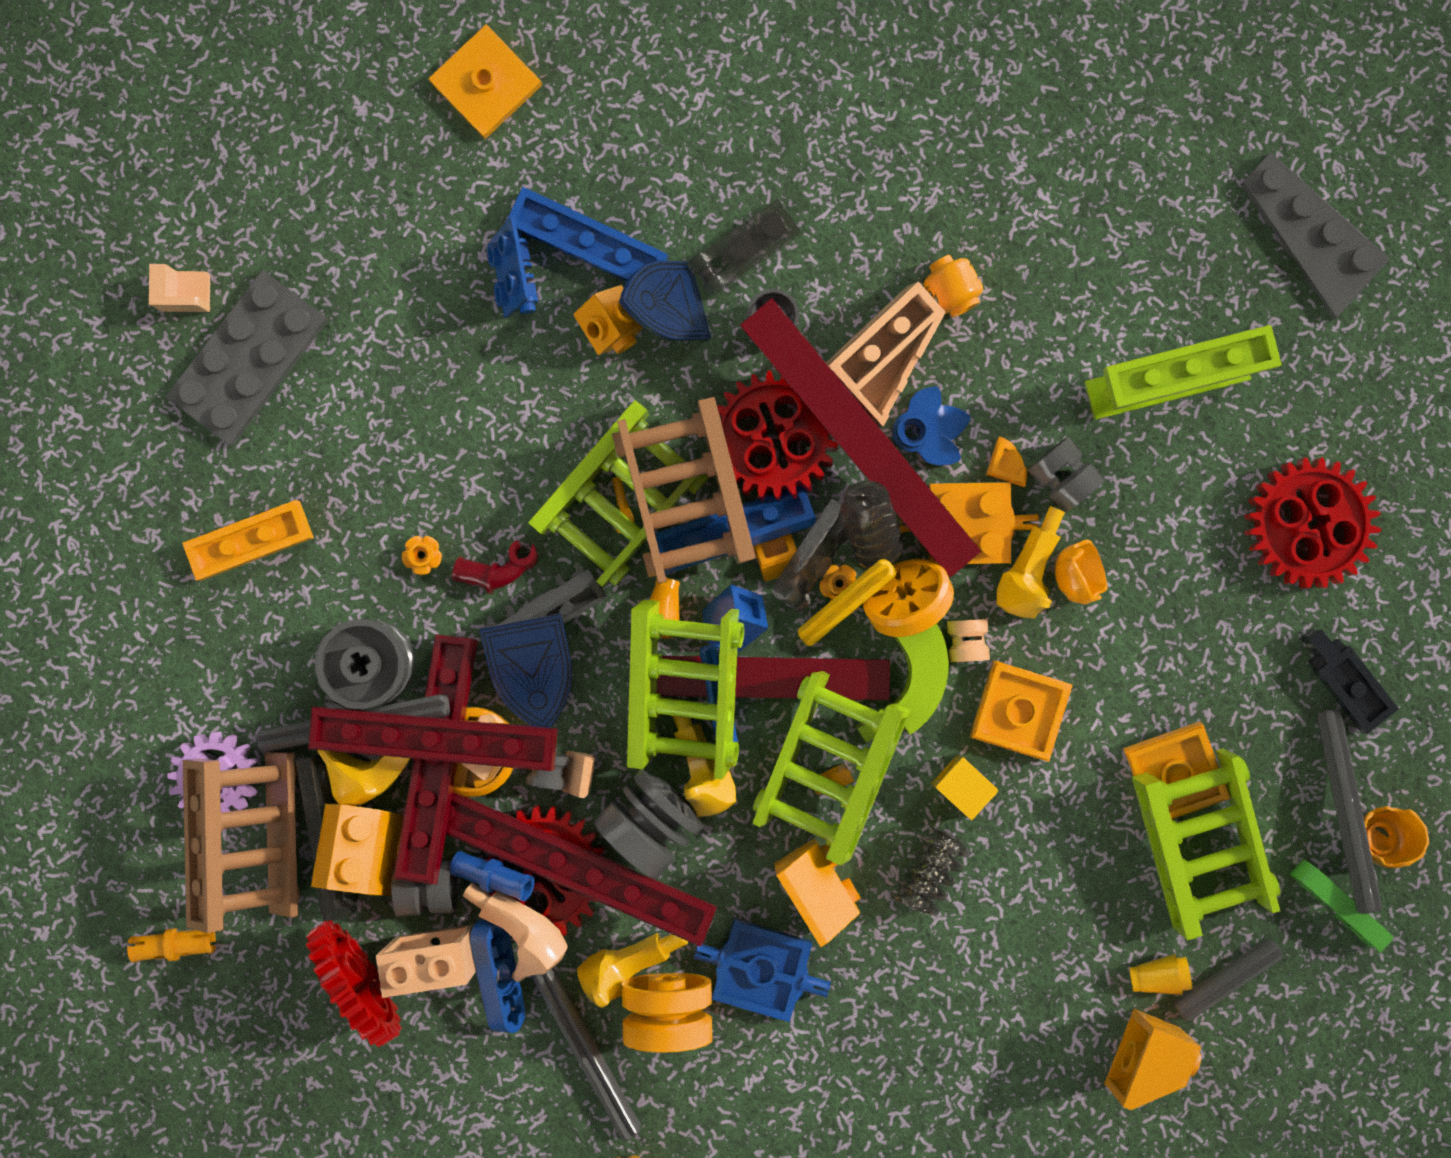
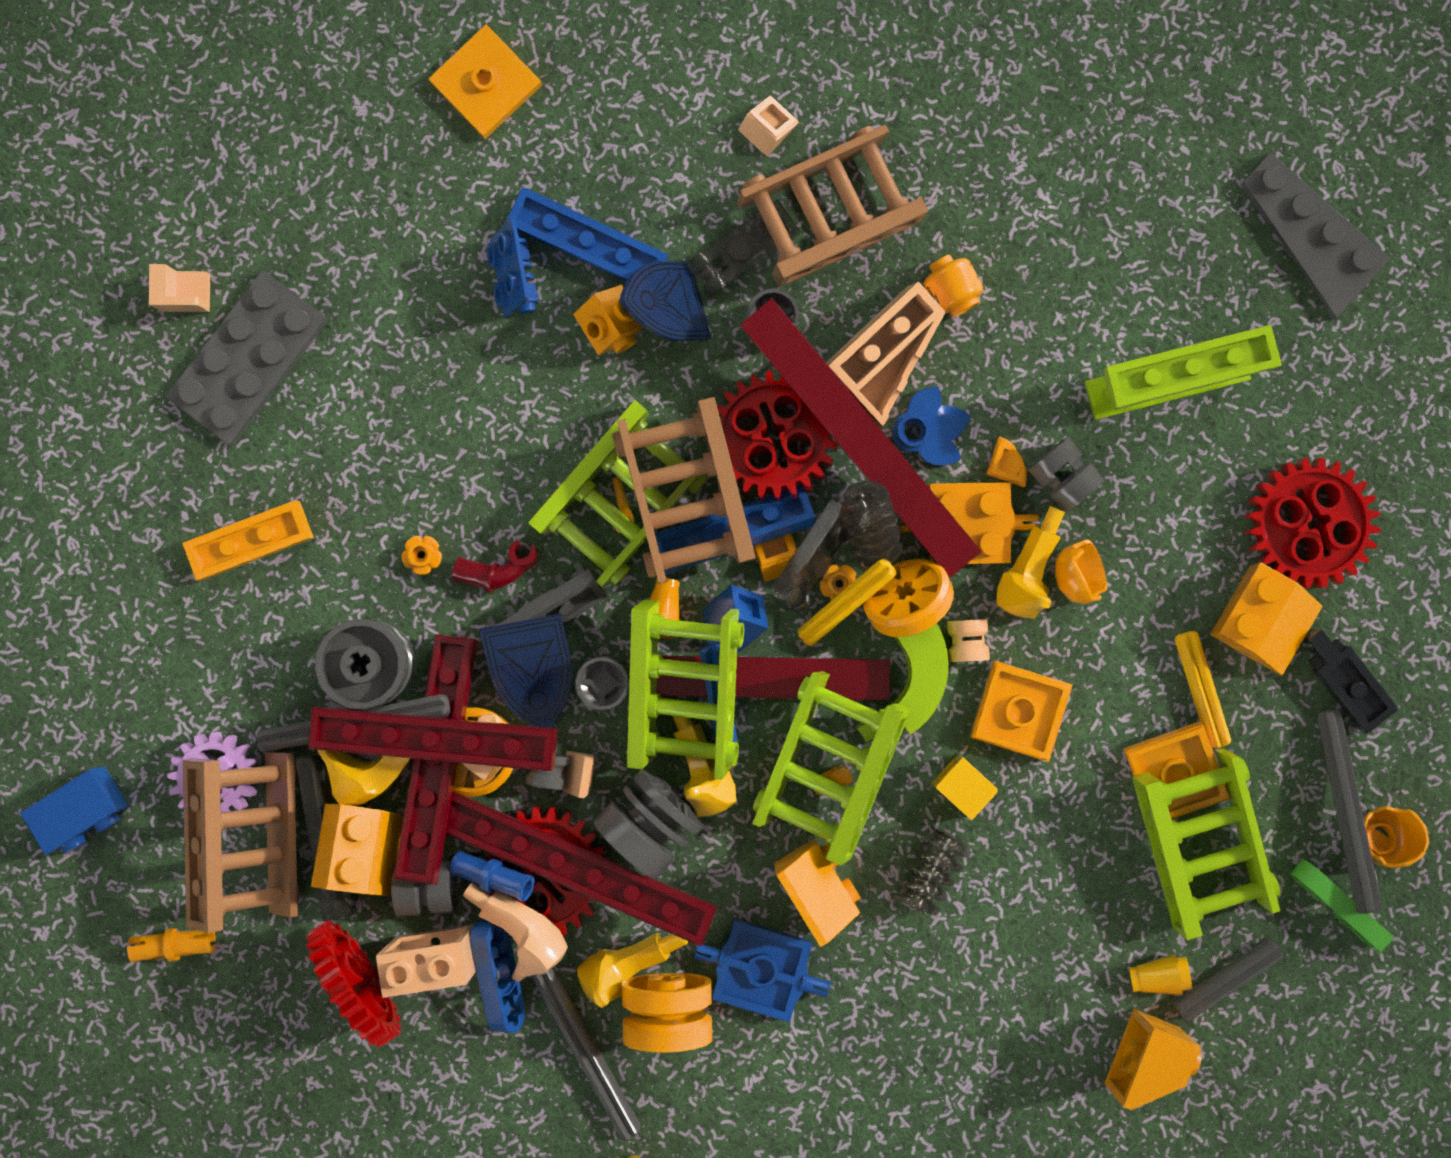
none -> blue brick [20,766,129,855]
none -> dark grey wheel [575,656,630,710]
none -> medium nougat fence [737,124,928,288]
none -> light nougat slope [738,96,799,156]
none -> yellow axle [1175,631,1231,749]
none -> light orange slope [1210,562,1323,676]

